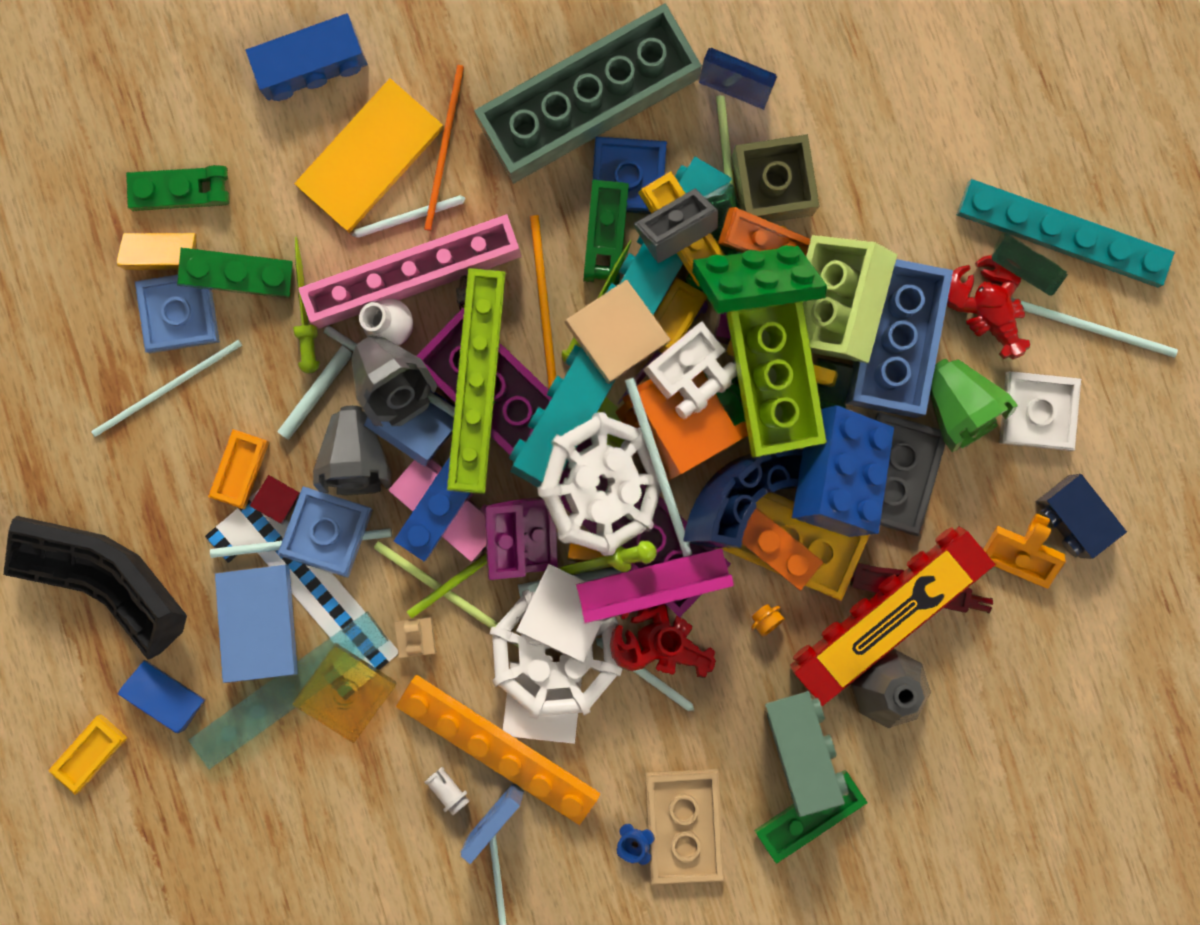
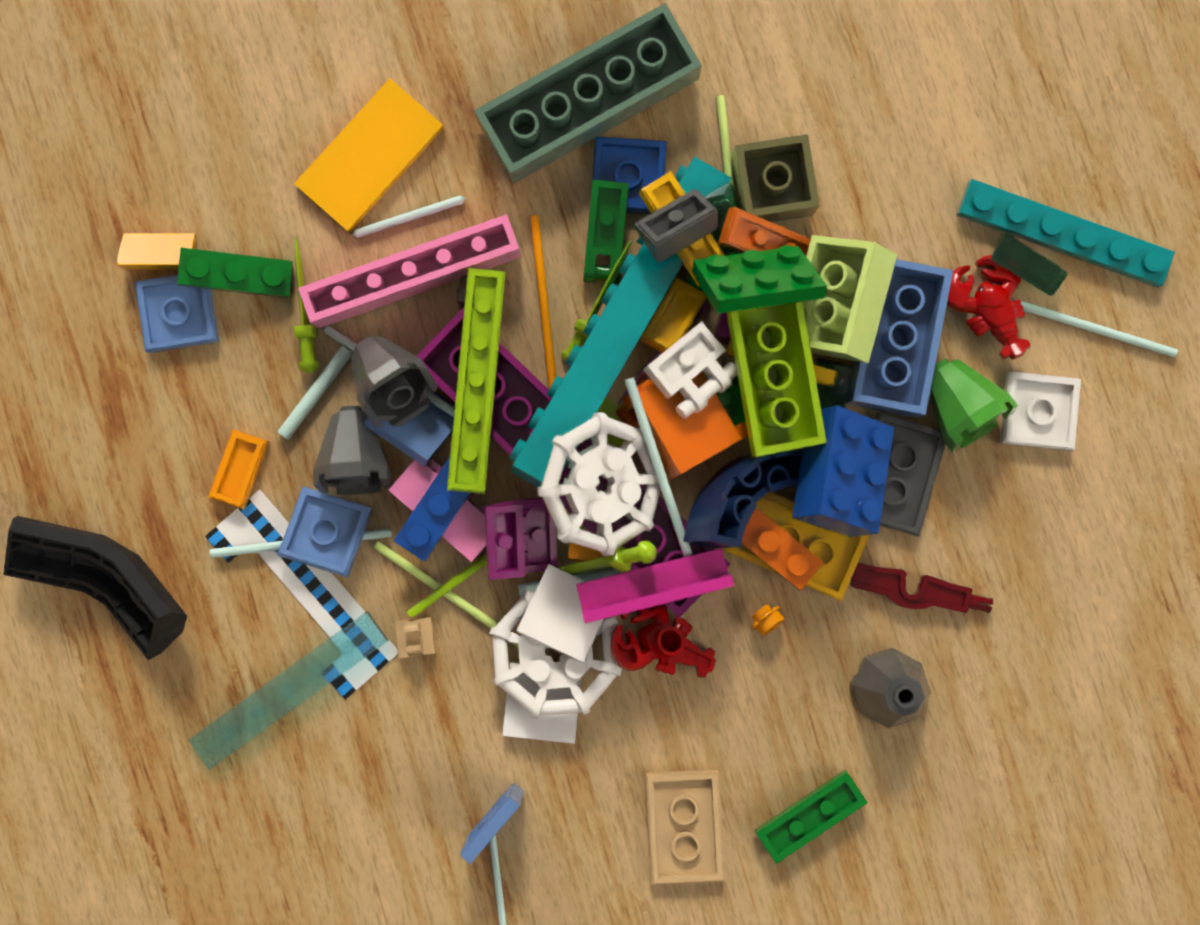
yellow tile [48,714,128,795] -> none
light aqua piece [91,340,242,437] -> none
blue slope [118,660,205,734] -> none
green plate [126,165,229,211] -> none
medium blue tile [215,565,298,683] -> none
blue brick [245,13,368,101] -> none
dark red tile [250,475,300,525] -> none
clear yellow tile [292,643,396,743] -> none
white piece [359,299,413,346] -> none
light orange plate [396,675,600,826] -> none
orange piece [424,65,464,231] -> none
white pin [424,767,469,816] -> none
tan tile [565,280,671,384] -> none
light aqua axle [596,638,694,711] -> none
blue plate [616,824,655,865] -> none
clear blue tile [699,48,778,110] -> none
sand green brick [765,691,849,817] -> none
brick [790,526,996,707] -> none
light orange plate [983,513,1066,589] -> none
dark blue brick [1036,474,1127,559] -> none

